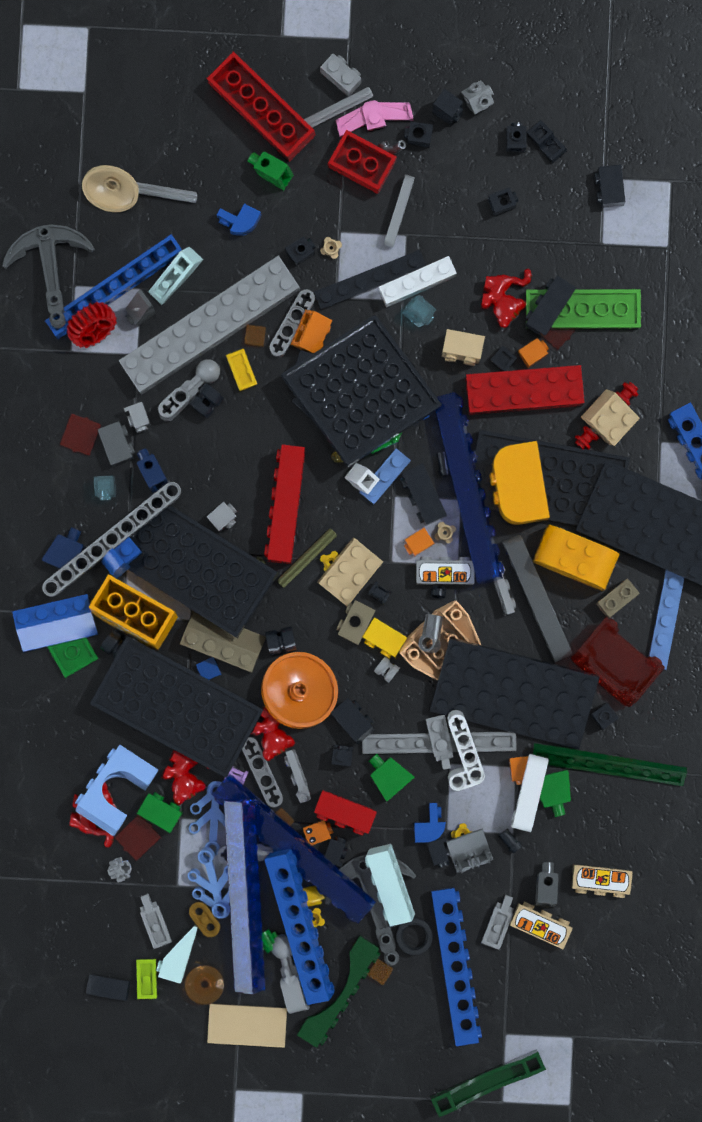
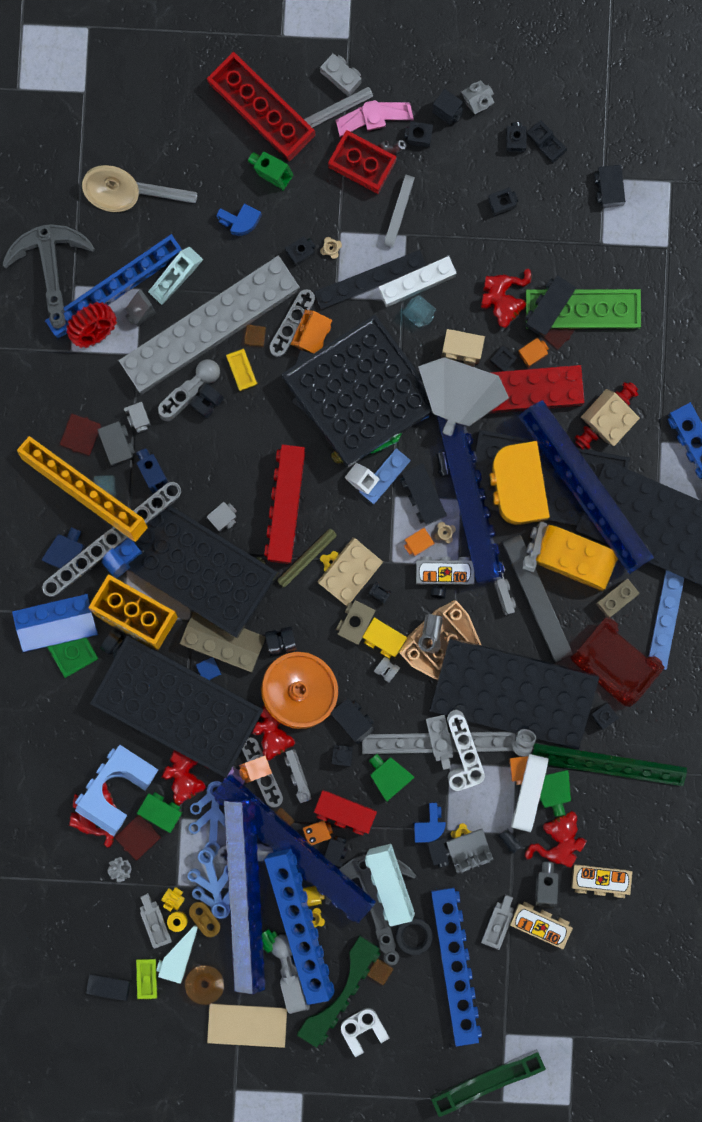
none -> light orange brick [17,436,148,542]
none -> yellow gear [161,887,185,912]
none -> yellow brick [167,911,188,932]
none -> brick [239,756,272,783]
none -> white piece [341,1008,390,1057]
none -> light grey panel [418,357,509,436]
none -> light grey wheel [513,729,536,757]
none -> clear blue brick [518,400,654,574]
none -> light grey hinge [522,521,547,572]
none -> red animal [525,811,587,868]

